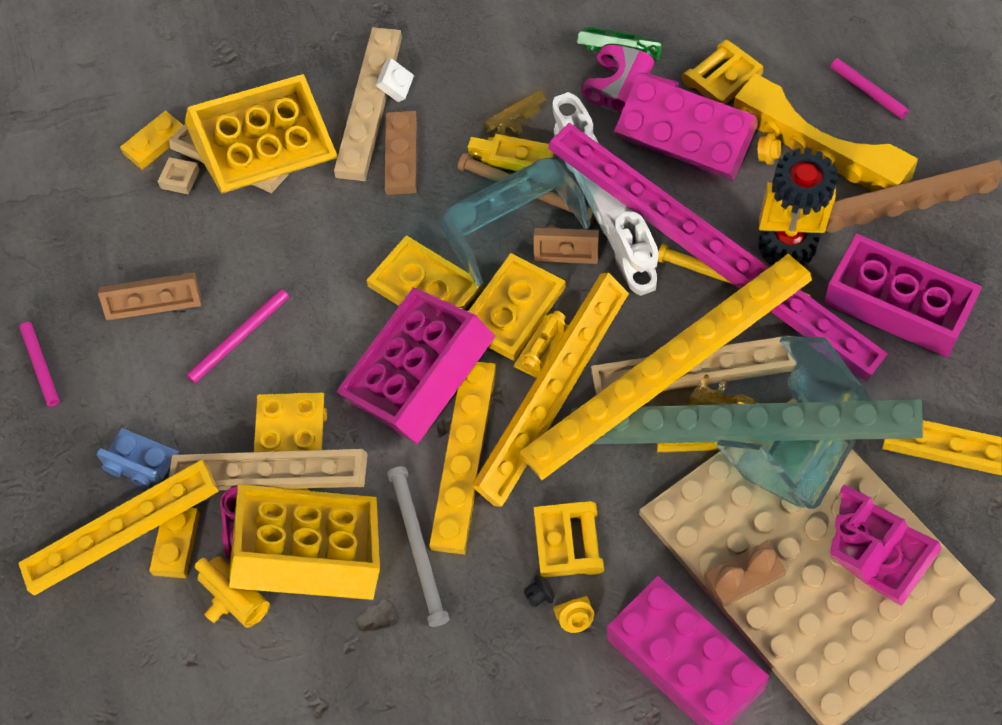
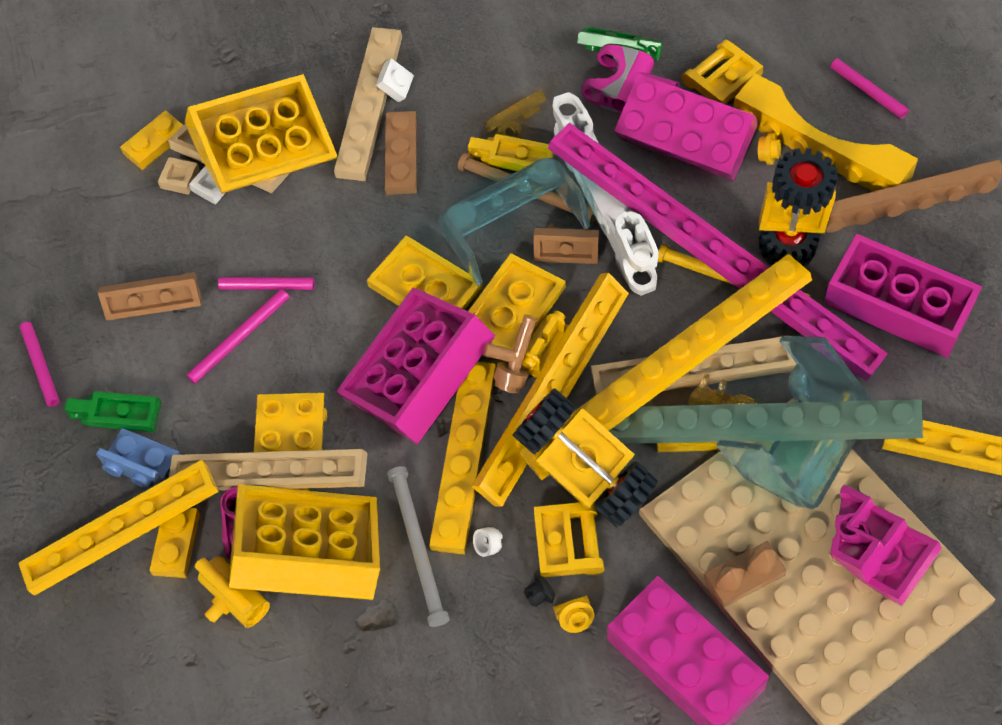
none -> green hinge [64,391,162,433]
none -> white plate [189,166,225,205]
none -> dark pink piece [218,277,315,290]
none -> white hinge [473,527,503,557]
none -> medium nougat piece [483,314,537,393]
none -> plate [512,388,658,528]

